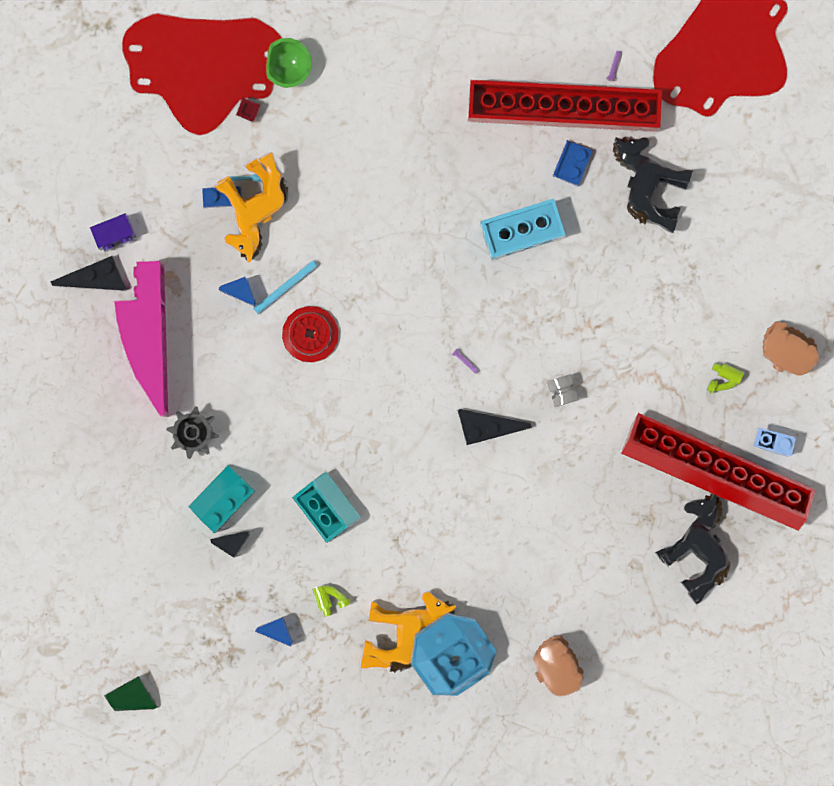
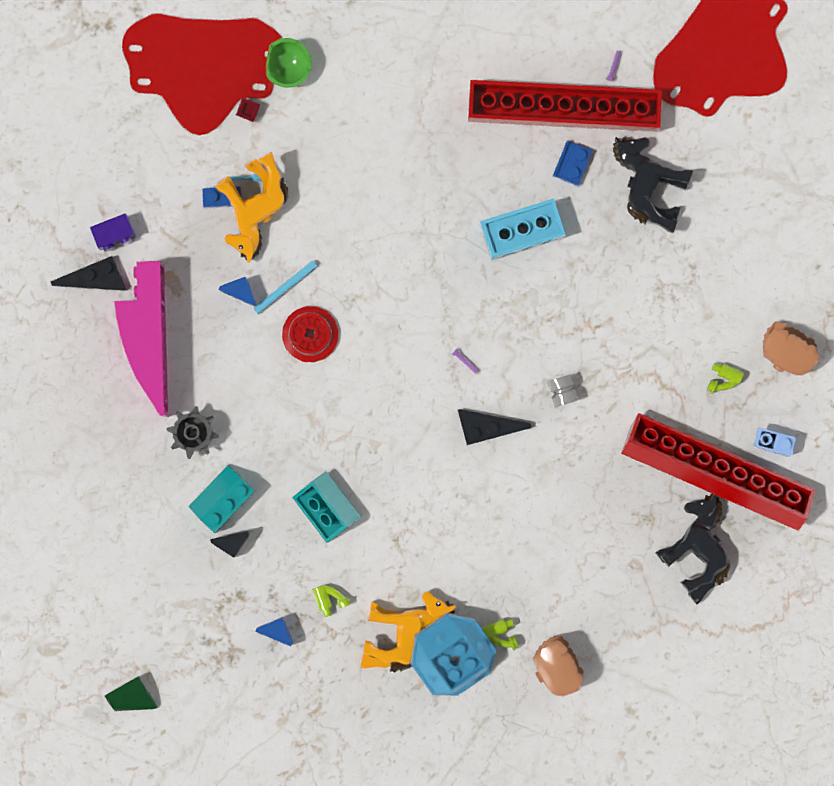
none -> lime plant [482,619,519,651]

